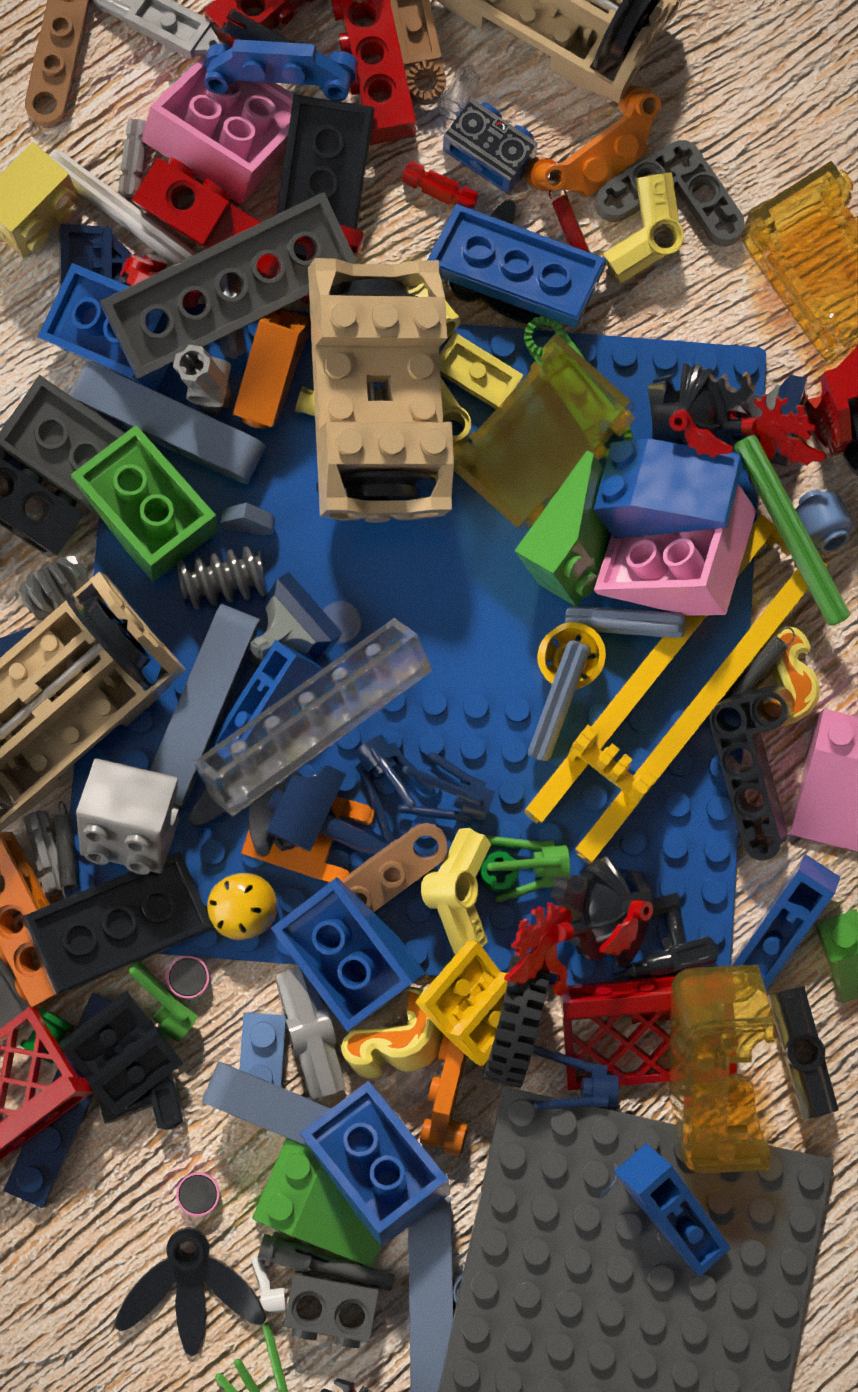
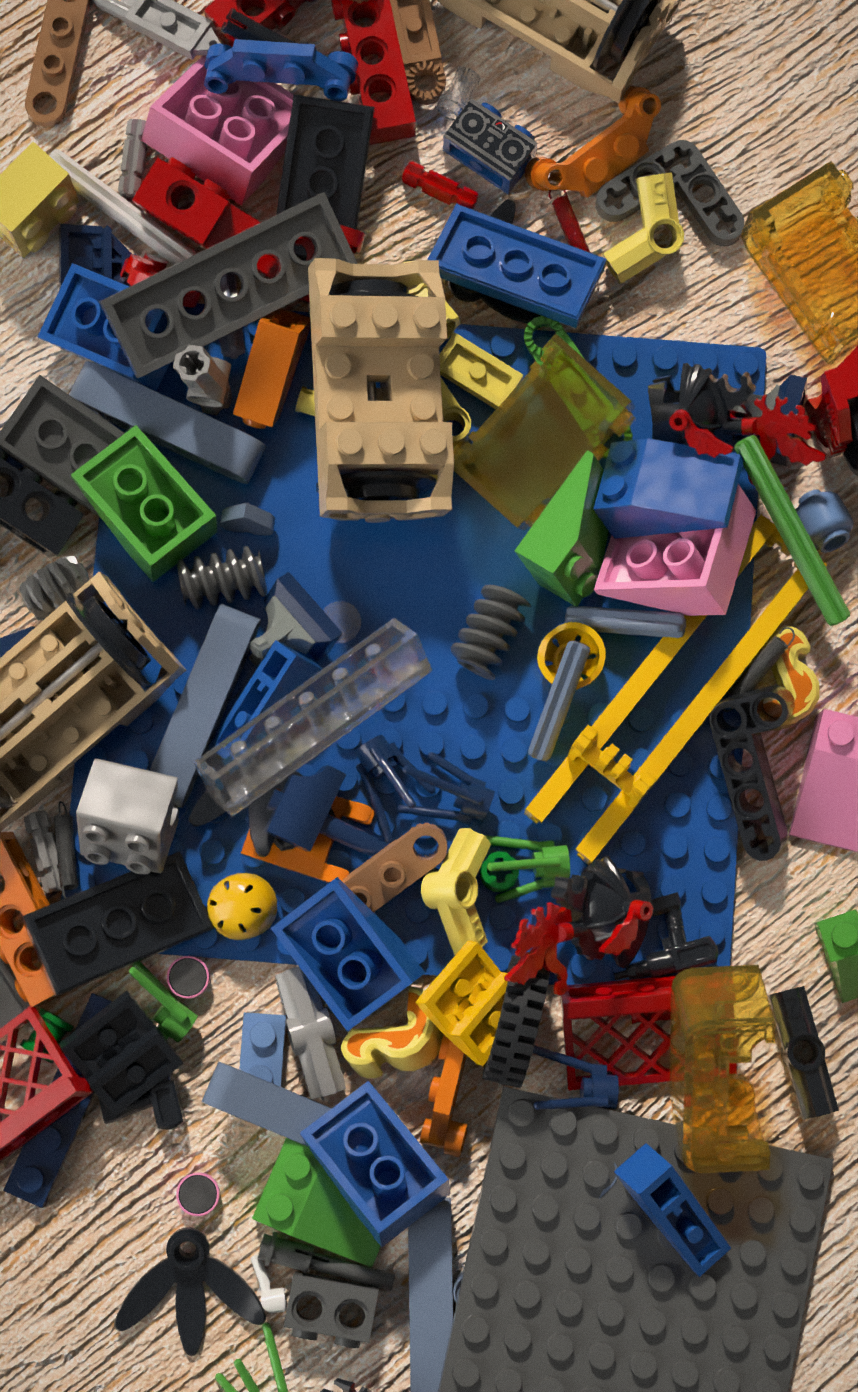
blue slope [731,854,840,990] -> none
none -> dark grey piece [451,585,531,680]

